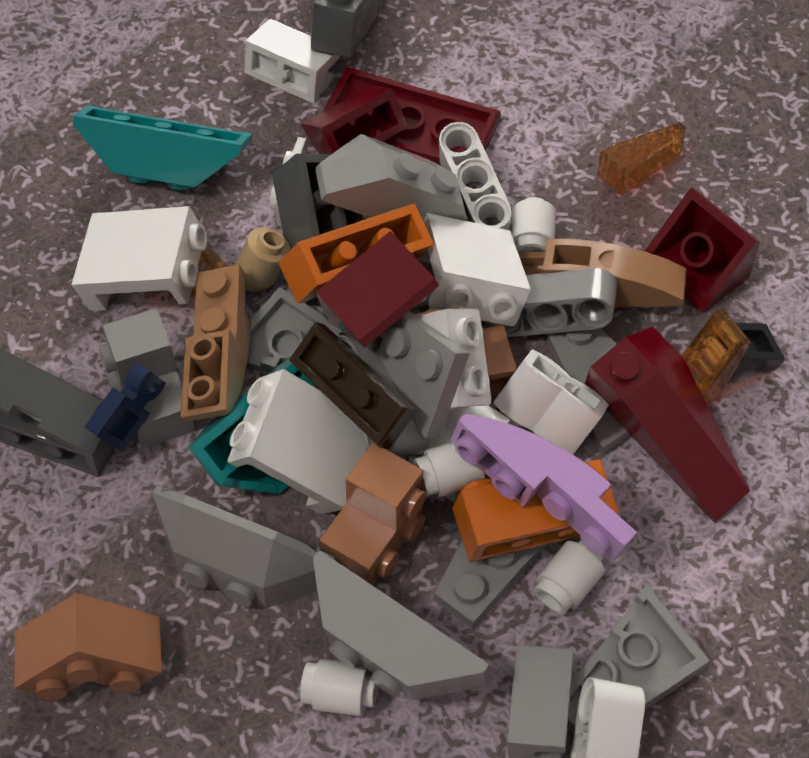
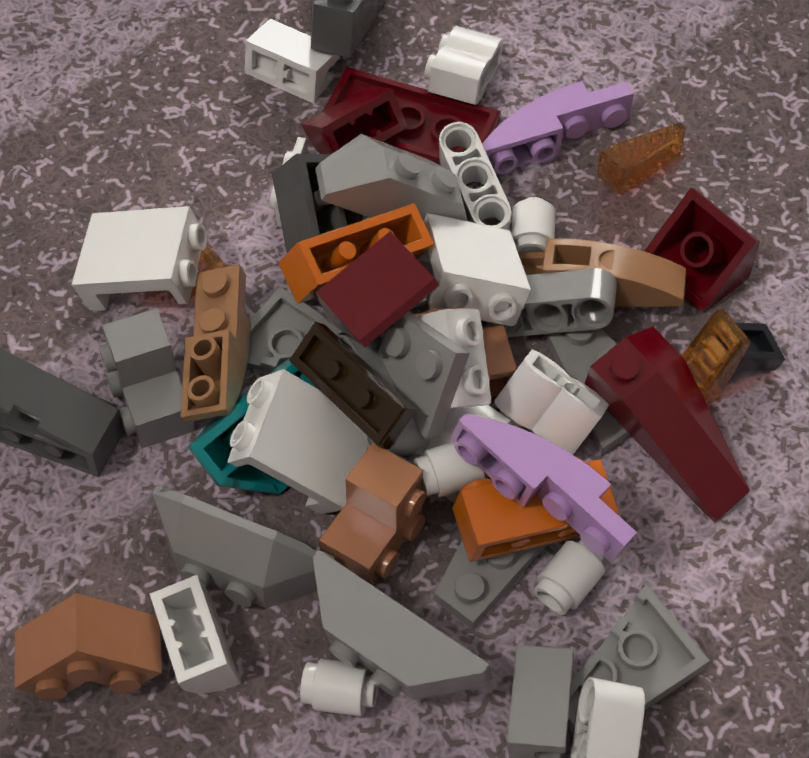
teal wedge [73,105,252,190] -> none
dark blue plate [85,363,166,452] -> none
tan brick [235,227,291,292] -> none
none -> white brick [150,575,241,693]
none -> white brick [424,26,504,105]
none -> lavender slope [482,81,634,174]

